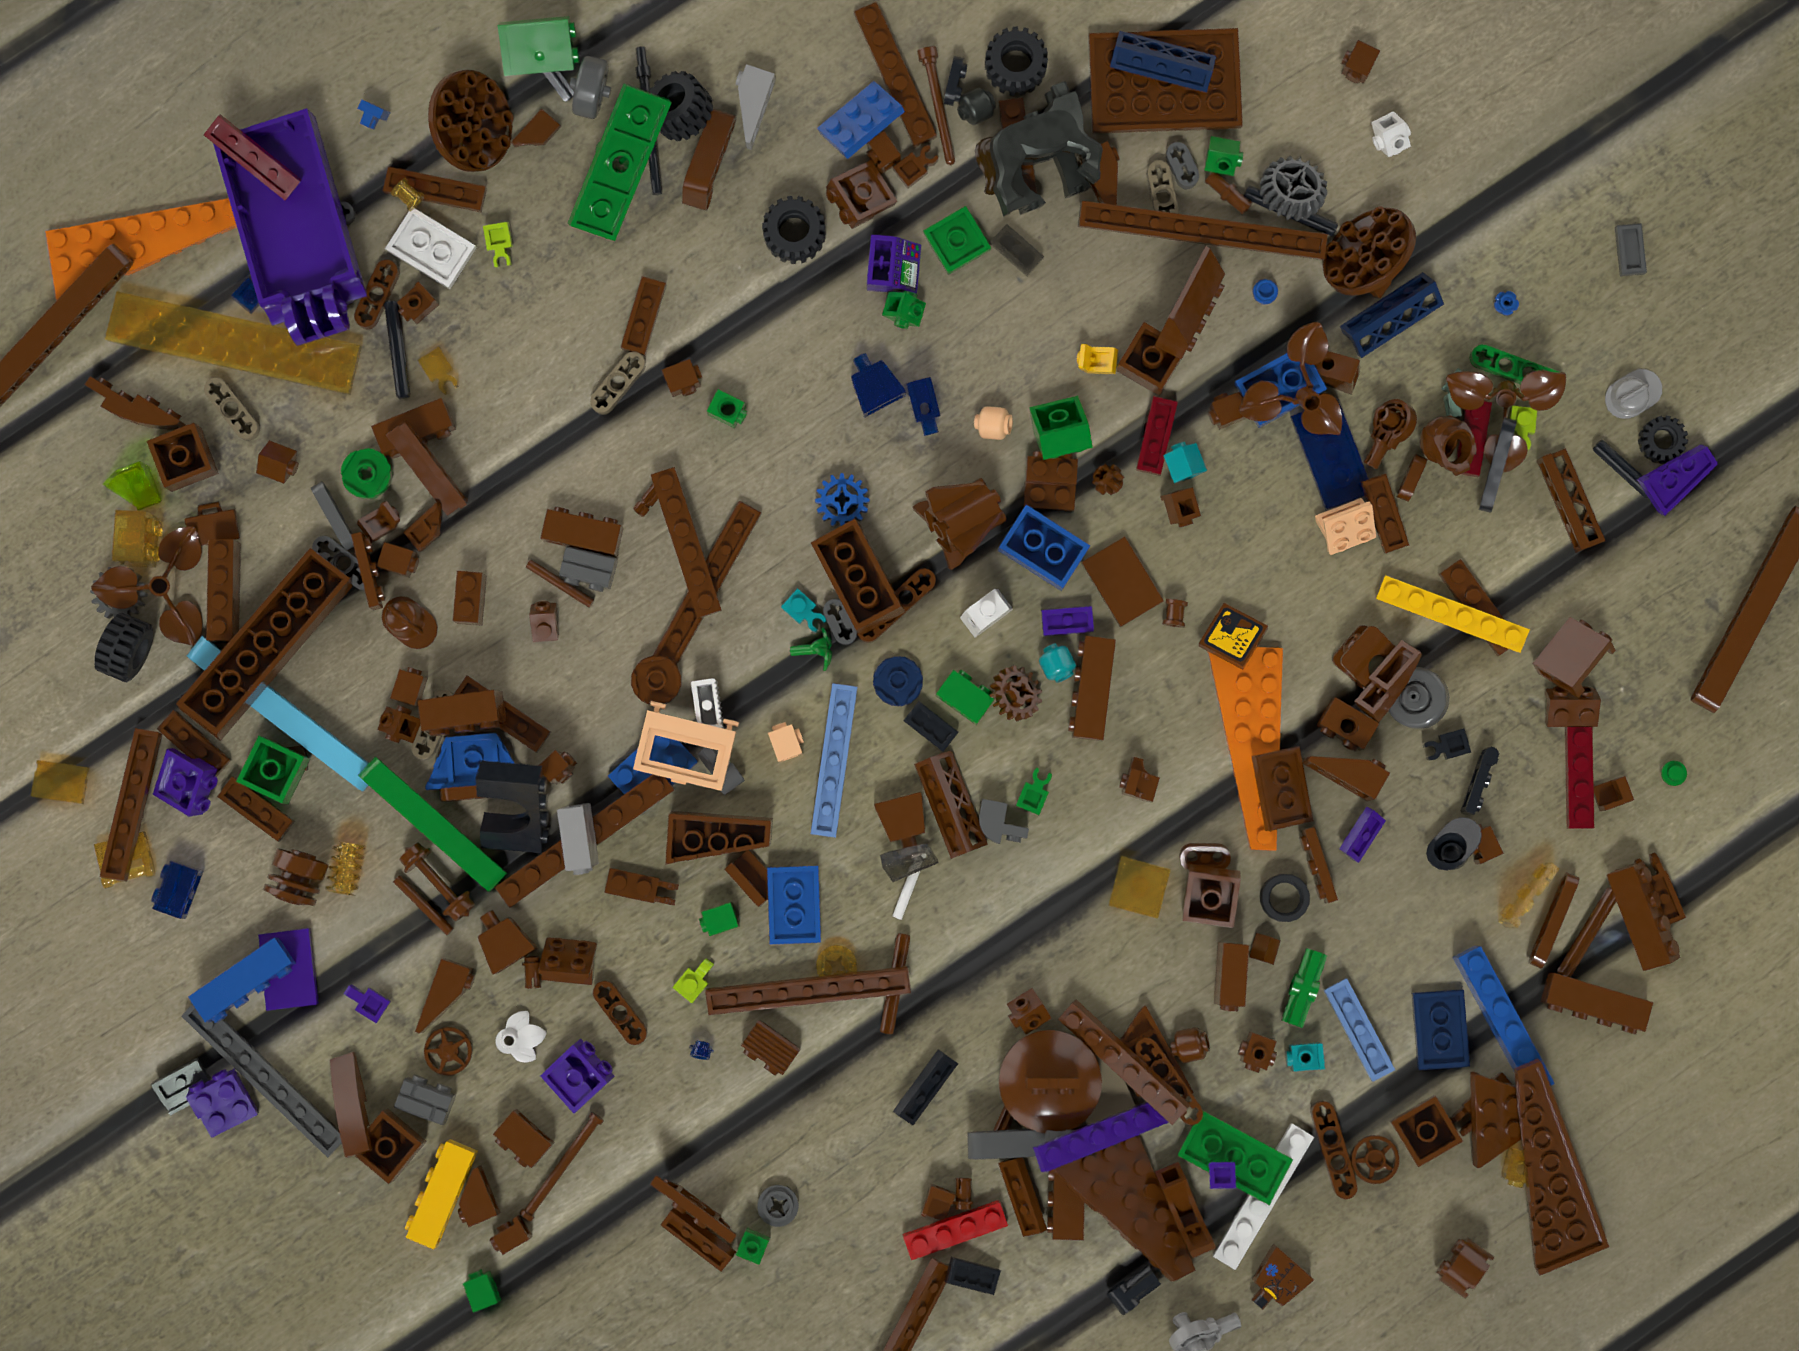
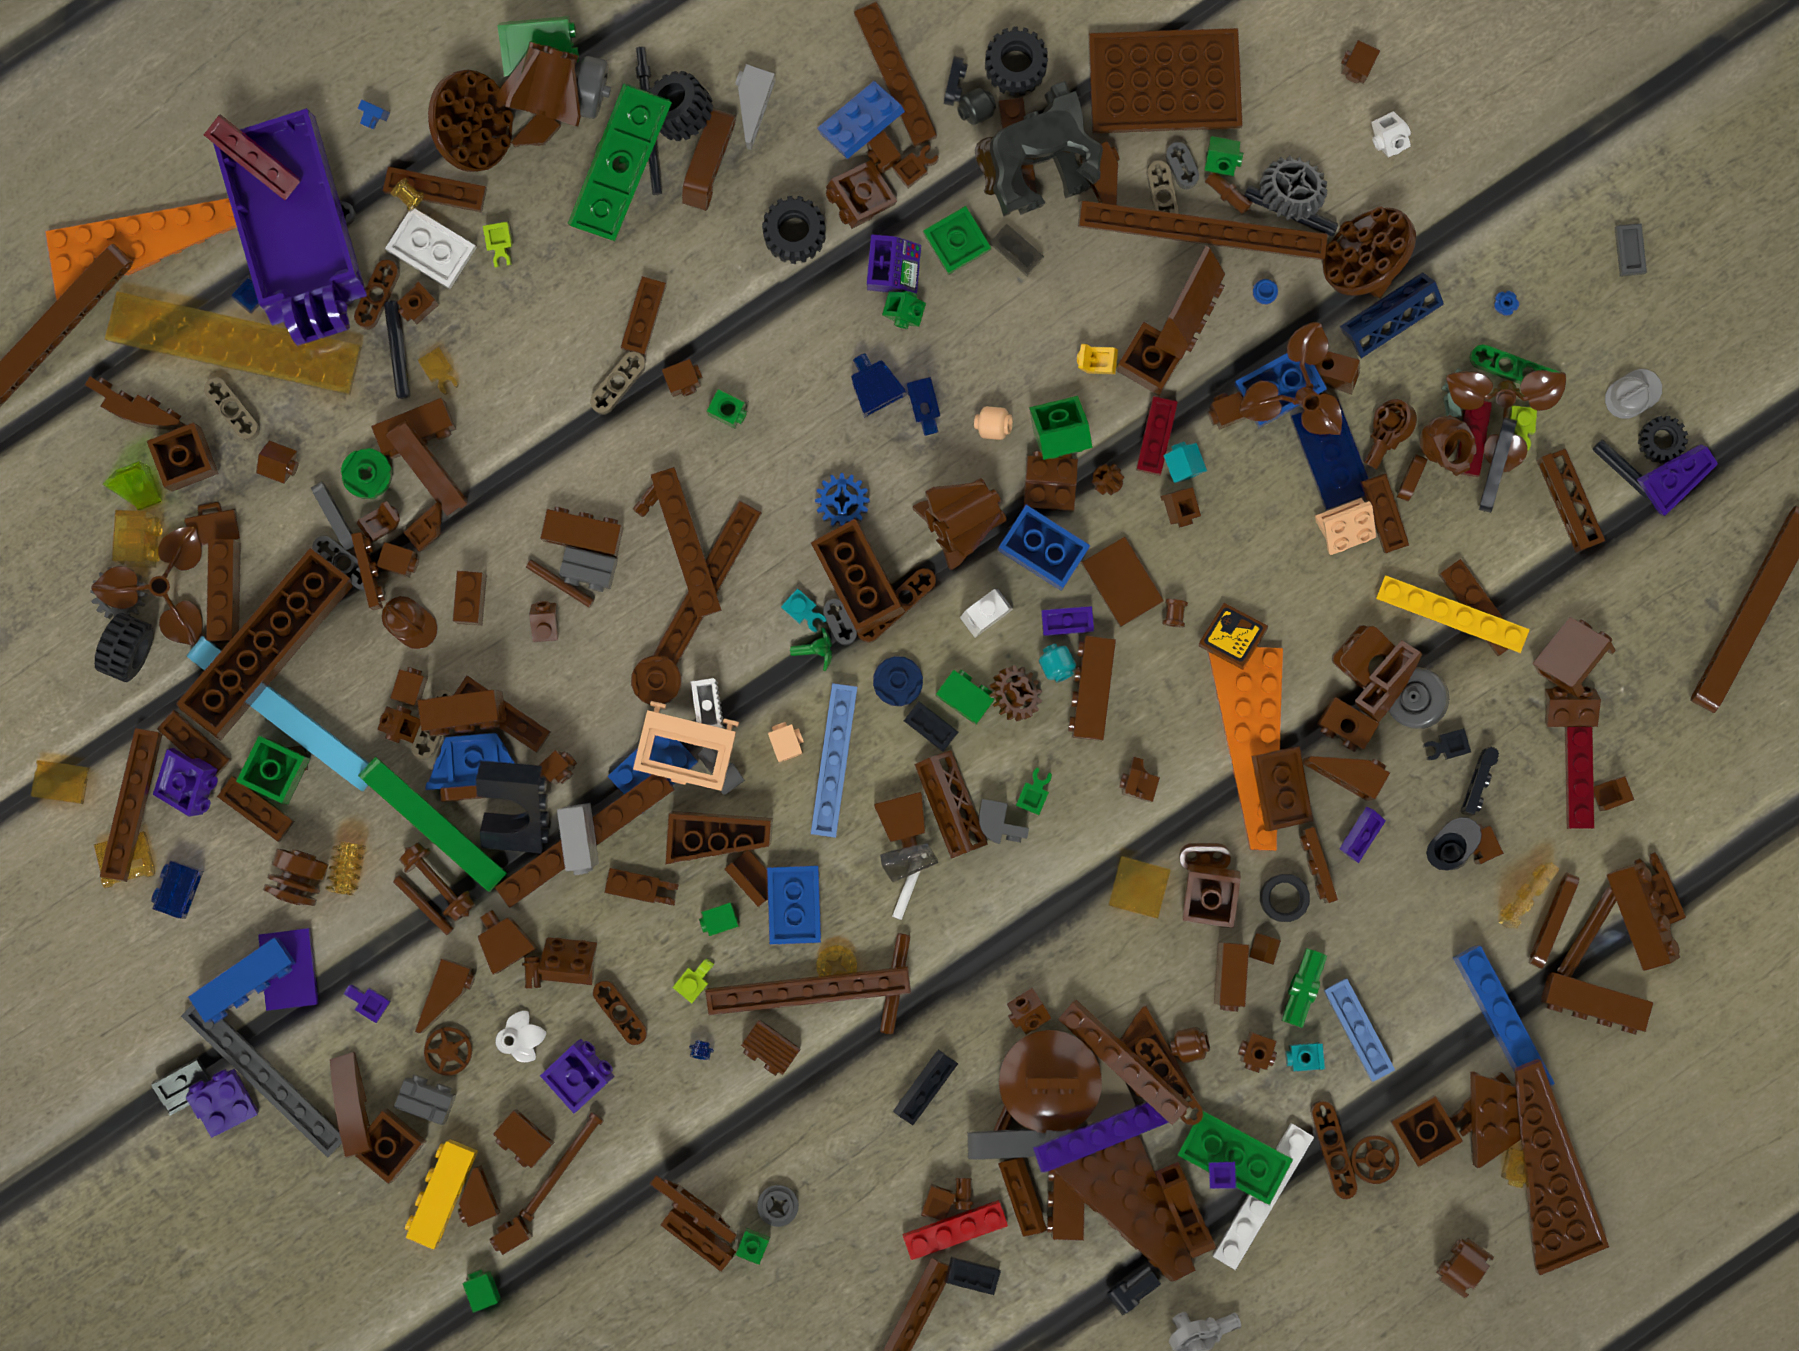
reddish brown piece [917,46,955,165] -> none
dark blue fence [1110,31,1216,93] -> none
reddish brown torso [1251,1244,1314,1310] -> none
dark blue tile [1411,989,1470,1070] -> none
green plate [1661,761,1687,786] -> none
none -> reddish brown brick [497,42,581,127]

